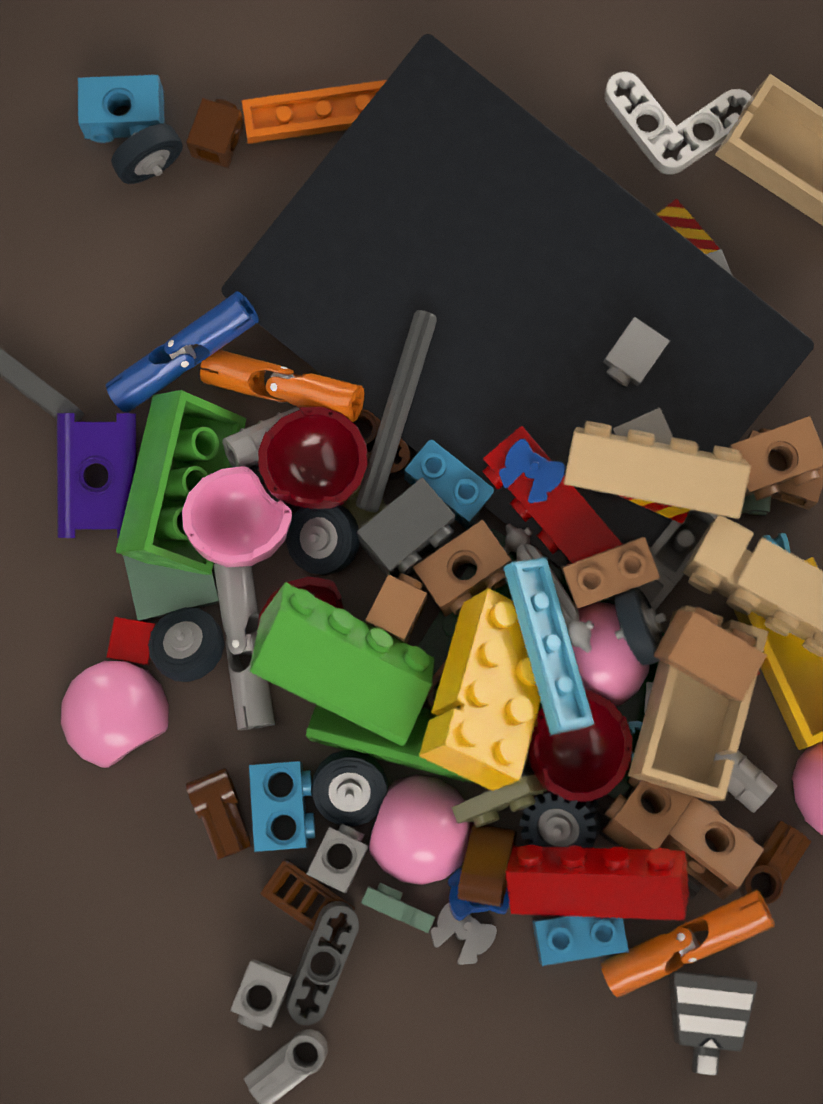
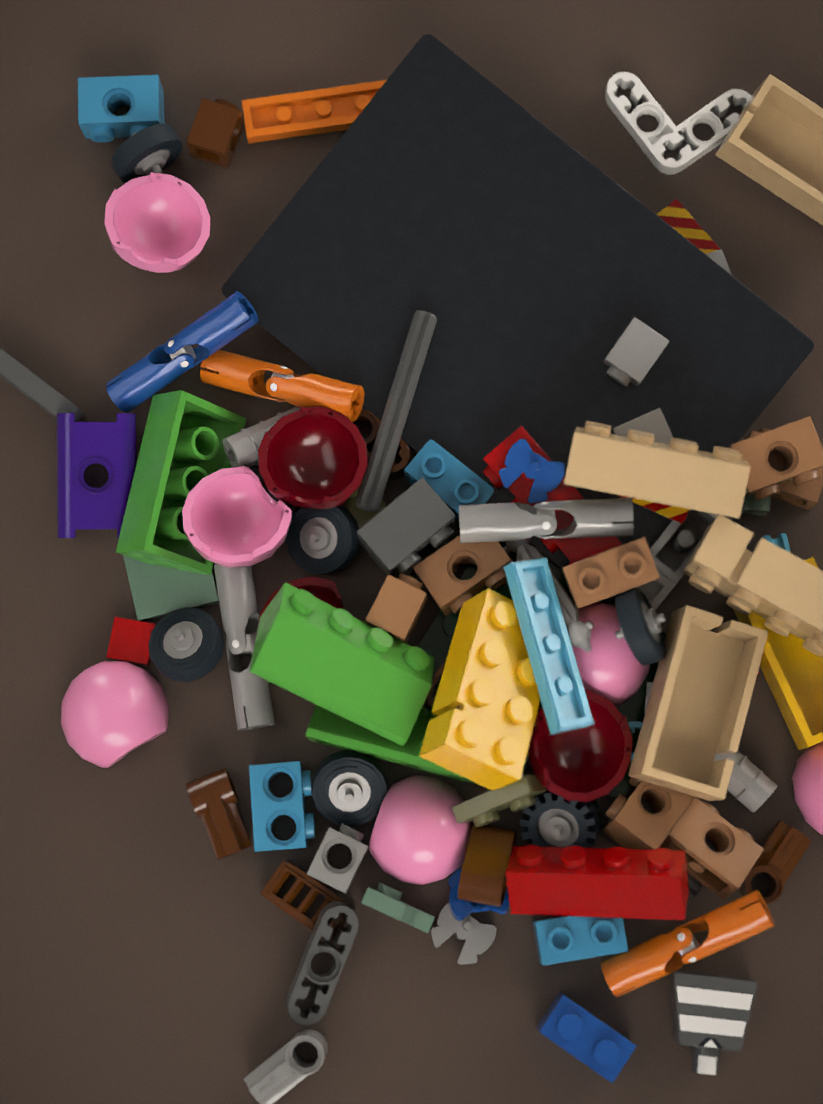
light grey brick [230,959,293,1031] -> none
medium nougat brick [653,607,767,702] -> none
none -> bright pink cylinder [104,172,211,273]
none -> light grey piece [459,497,634,543]
none -> blue brick [536,992,637,1083]

